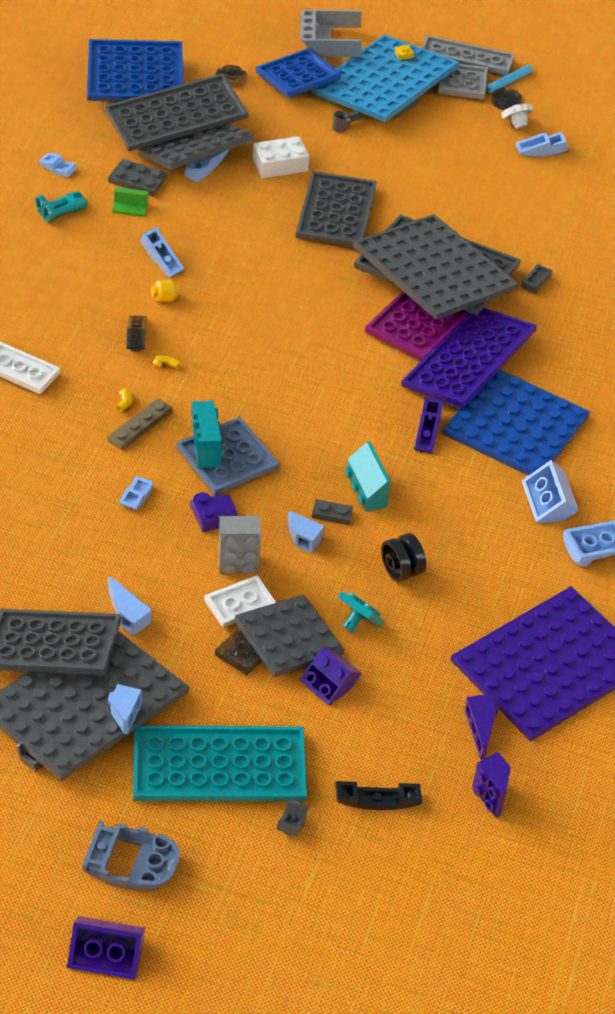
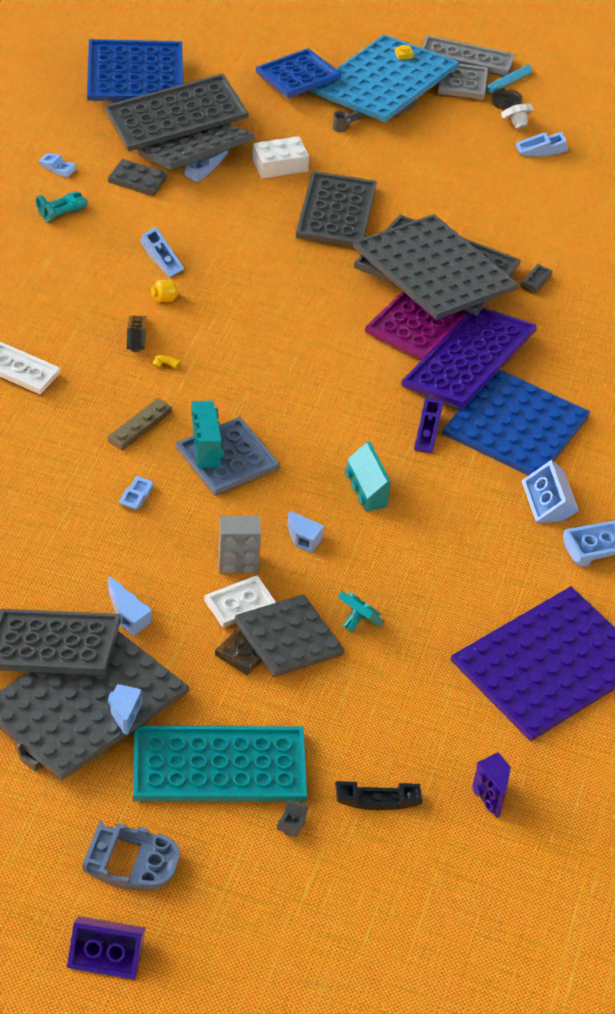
bright green panel [112,187,148,217] -> none
yellow arm [116,388,133,412] -> none
dark purple slope [190,493,238,533] -> none
clear smoke tile [216,65,247,88] -> none
light grey windscreen [300,9,362,58] -> none
dark purple slope [300,647,362,705] -> none
dark grey plate [312,499,353,525] -> none
black wheel [381,533,427,582] -> none
dark purple slope [464,694,498,759] -> none

